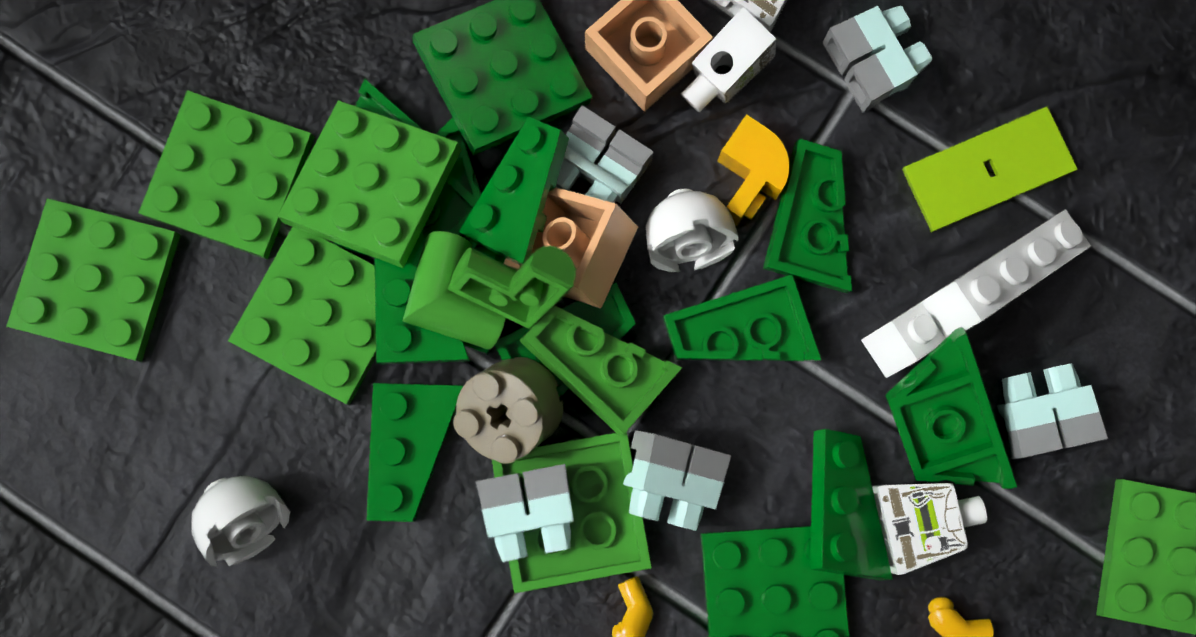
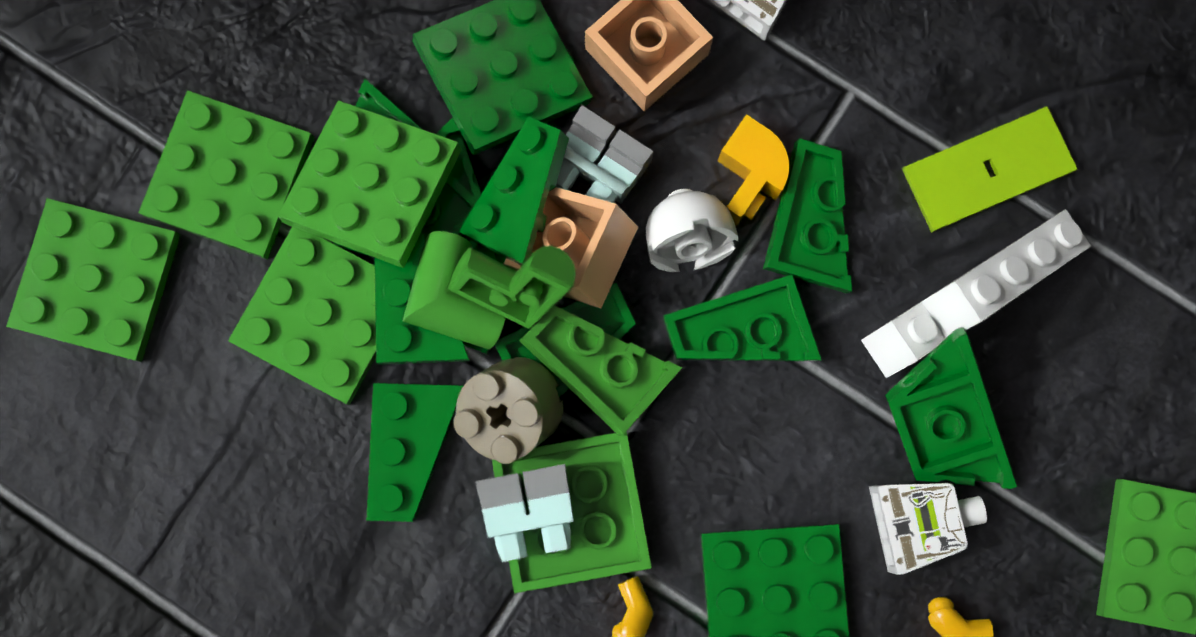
white cylinder [192,476,290,567] -> none
light aqua hips [623,430,731,531] -> none
white torso [681,7,776,113] -> none
green wing [810,429,893,581] -> none
hips [823,6,932,113] -> none
light aqua hips [997,363,1108,459] -> none

